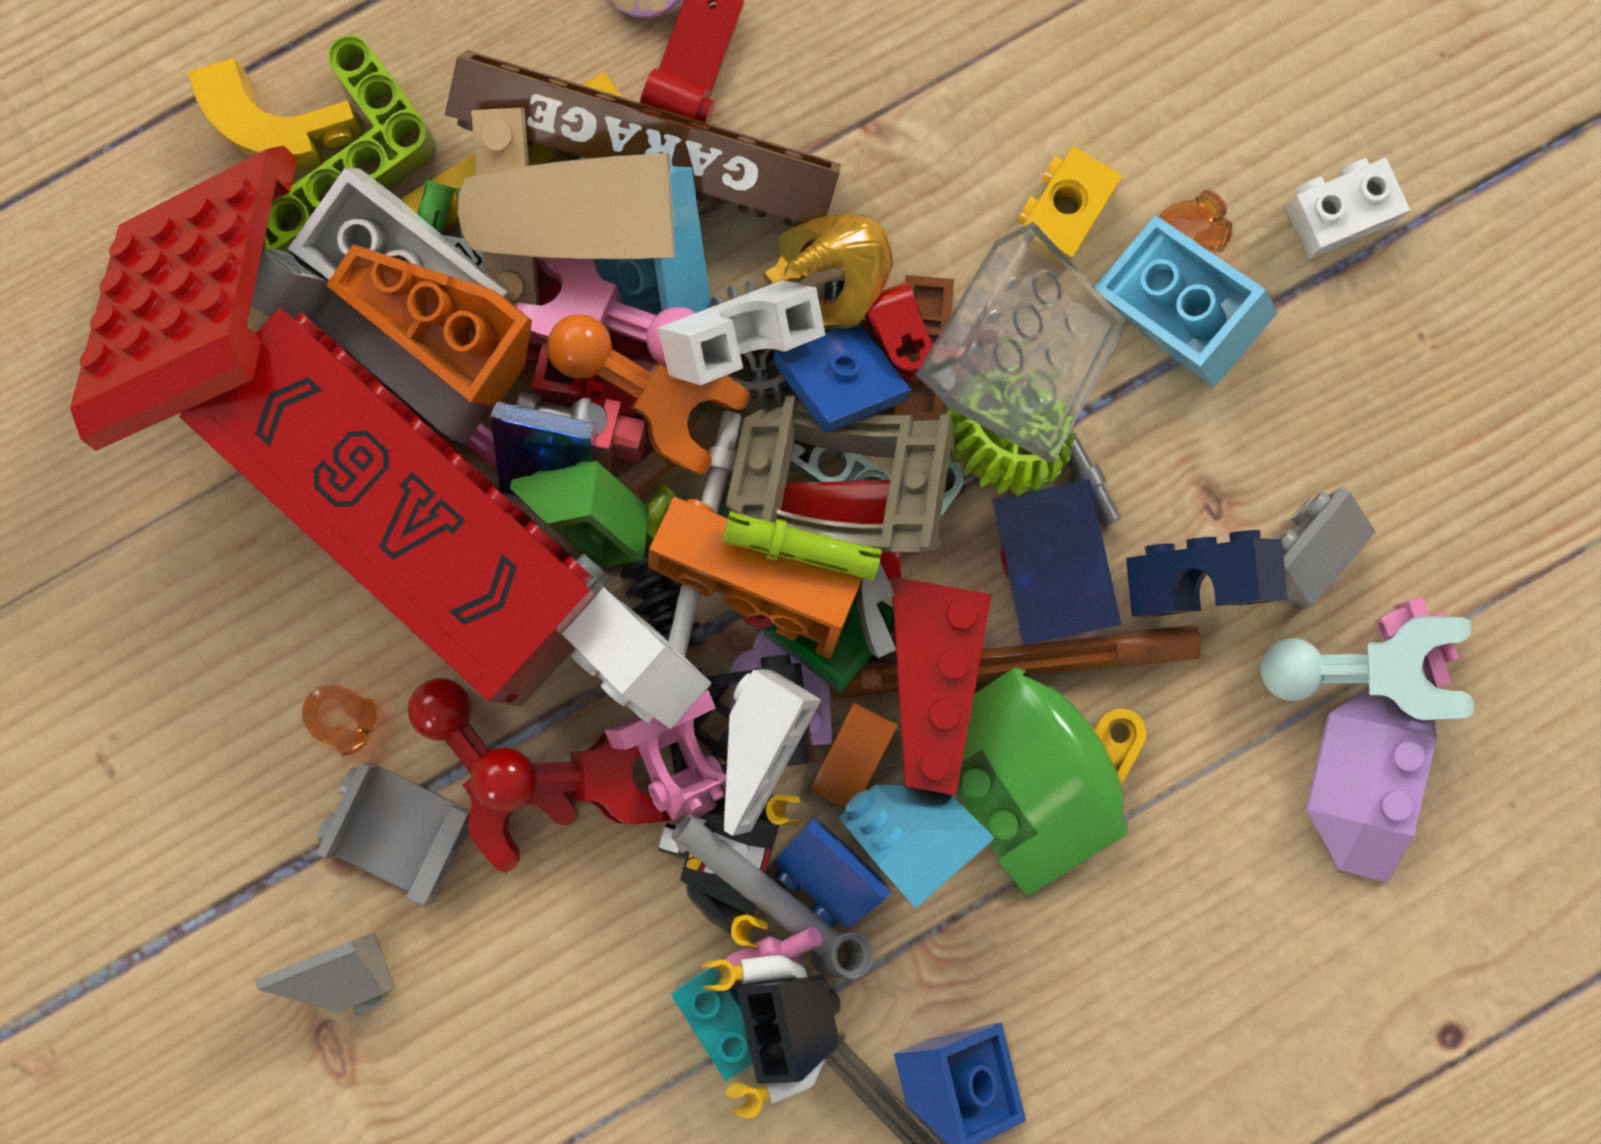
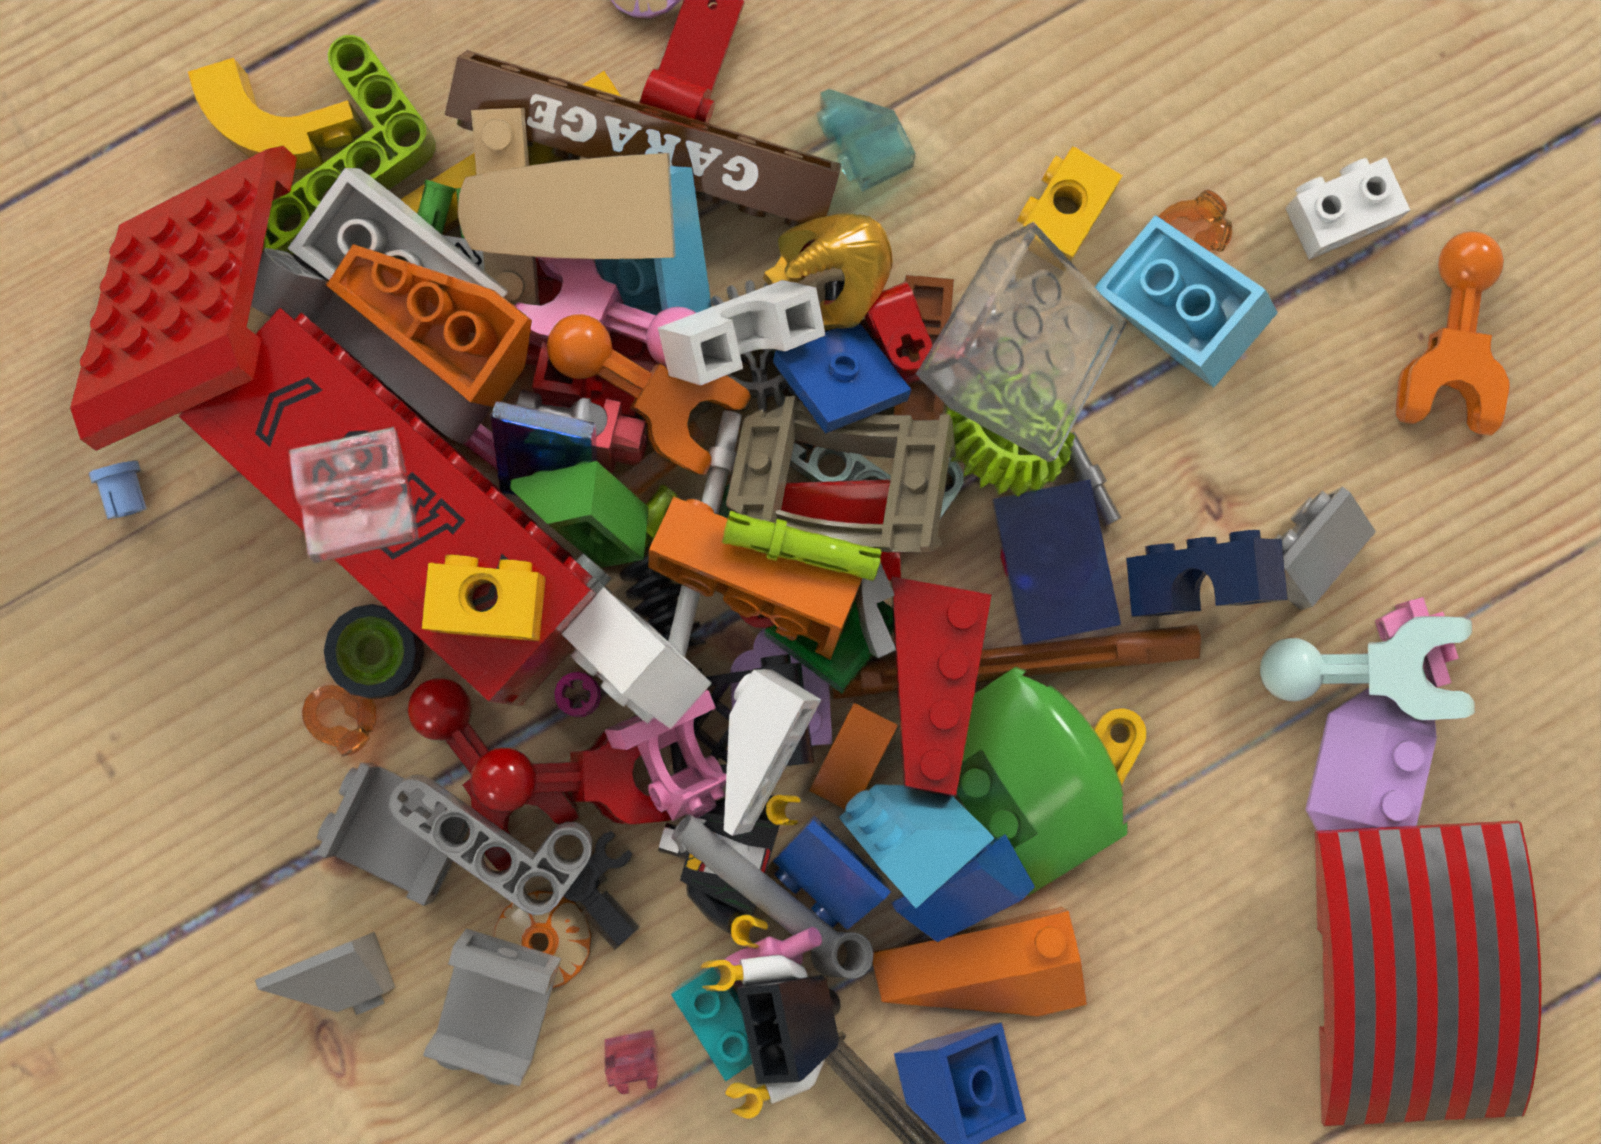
none -> light blue bush [89,461,147,519]
none -> clear slope [289,427,419,563]
none -> wheel [324,604,424,699]
none -> light grey beam [389,775,592,915]
none -> yellow brick [422,555,546,641]
none -> light grey panel [423,929,561,1086]
none -> tan dish [494,890,592,988]
none -> dark pink bush [554,672,601,718]
none -> black bar [564,831,640,950]
none -> clear pink tile [605,1029,659,1095]
none -> clear light blue slope [816,89,916,192]
none -> orange wedge [872,906,1087,1016]
none -> blue slope [891,834,1035,942]
none -> slope [1315,820,1542,1126]
none -> orange piece [1396,231,1510,436]

